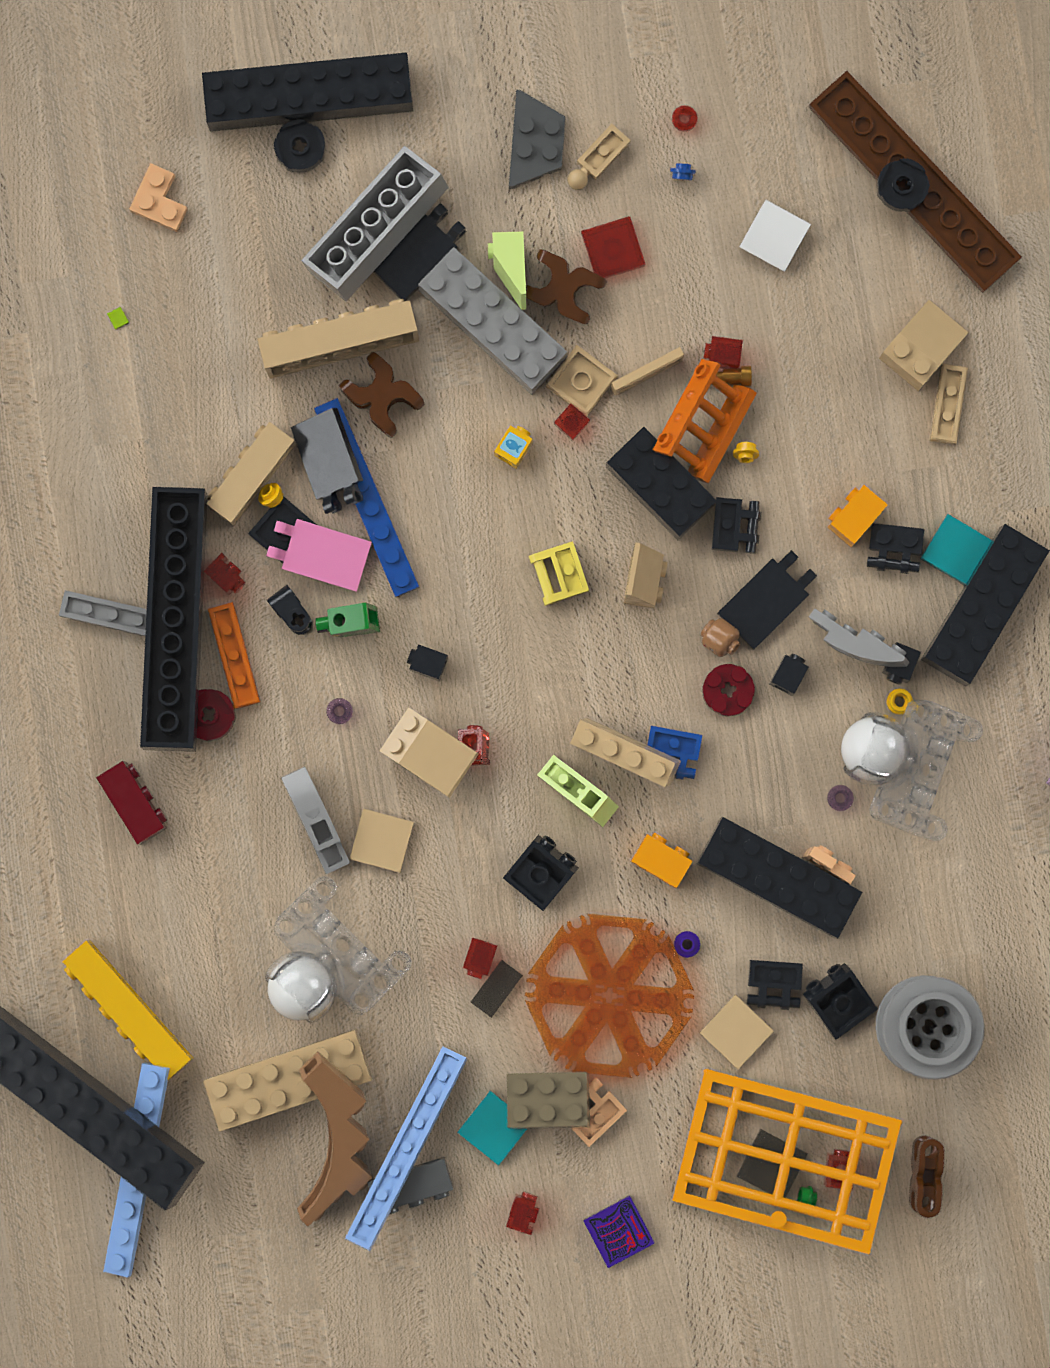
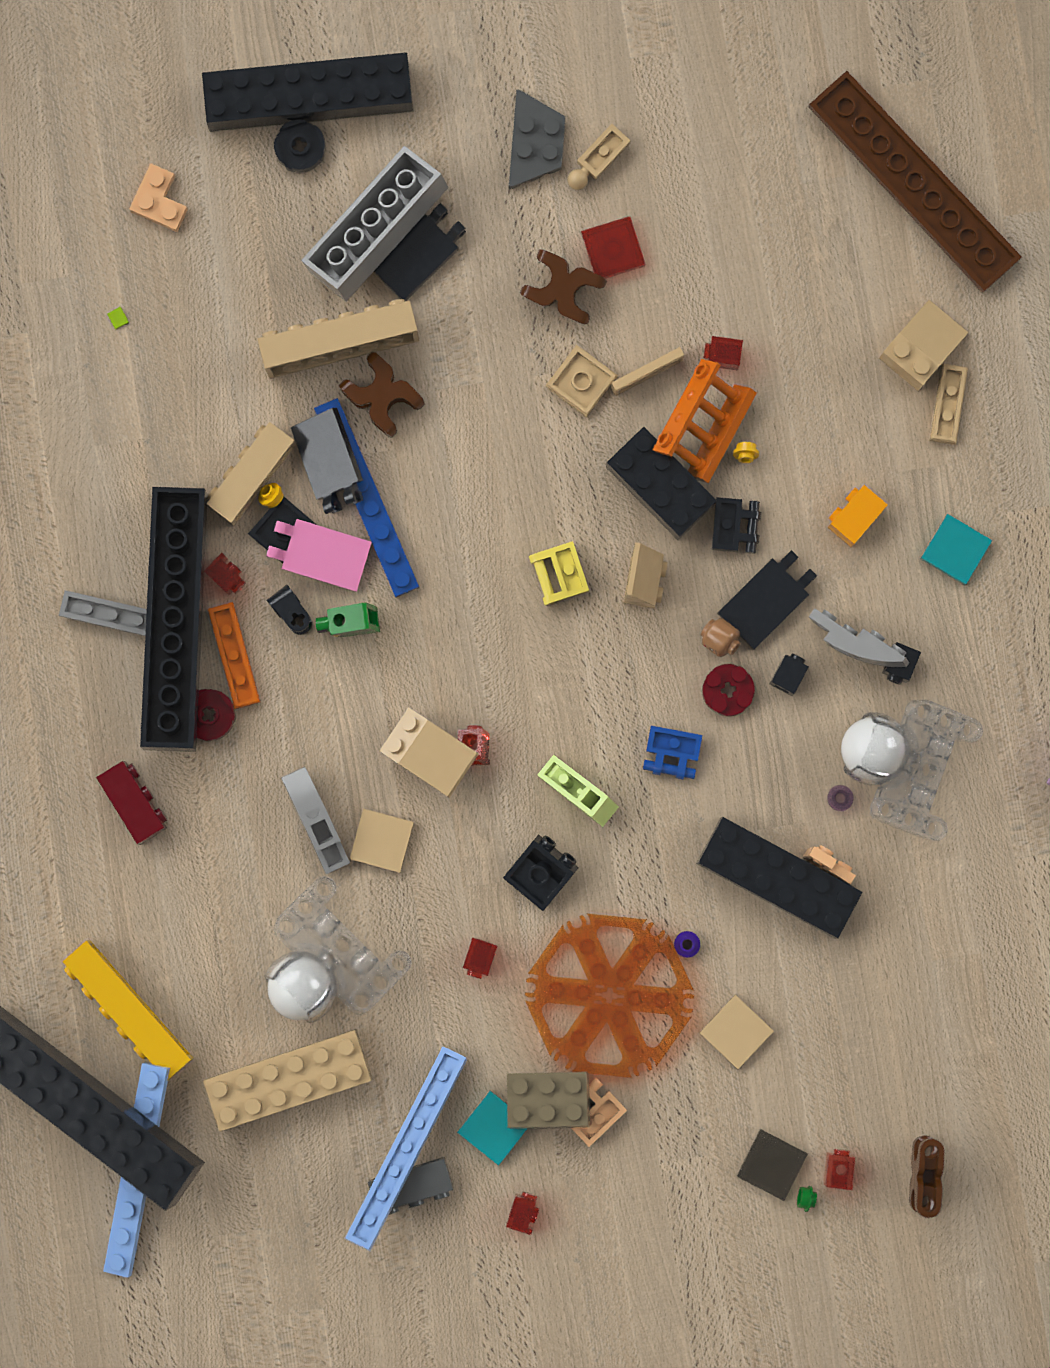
medium nougat arch [297,1052,372,1227] -> none
clear purple plate [326,698,353,724] -> none
black brick [407,644,448,682] -> none
light grey brick [418,247,567,395] -> none
clear smoke tile [471,960,523,1018] -> none
yellowish green slope [488,231,526,310] -> none
yellow brick [494,425,533,469] -> none
clear red plate [554,403,590,441] -> none
tan brick [570,718,681,787] -> none
dark purple tile [583,1195,655,1268] -> none
light orange brick [630,833,692,888] -> none
blue plate [670,163,696,180] -> none
clear red plate [672,105,698,132] -> none
light orange door [672,1069,903,1254] -> none
pearl gold piece [694,366,752,387] -> none
white slope [740,200,811,272] -> none
black plate [747,960,803,1010] -> none
black plate [803,963,878,1040] -> none
black plate [867,523,925,574] -> none
light grey wheel [876,975,985,1080] -> none
black plate [877,158,930,212] -> none
yellow plate [886,688,913,715] -> none
black brick [921,524,1050,687] -> none

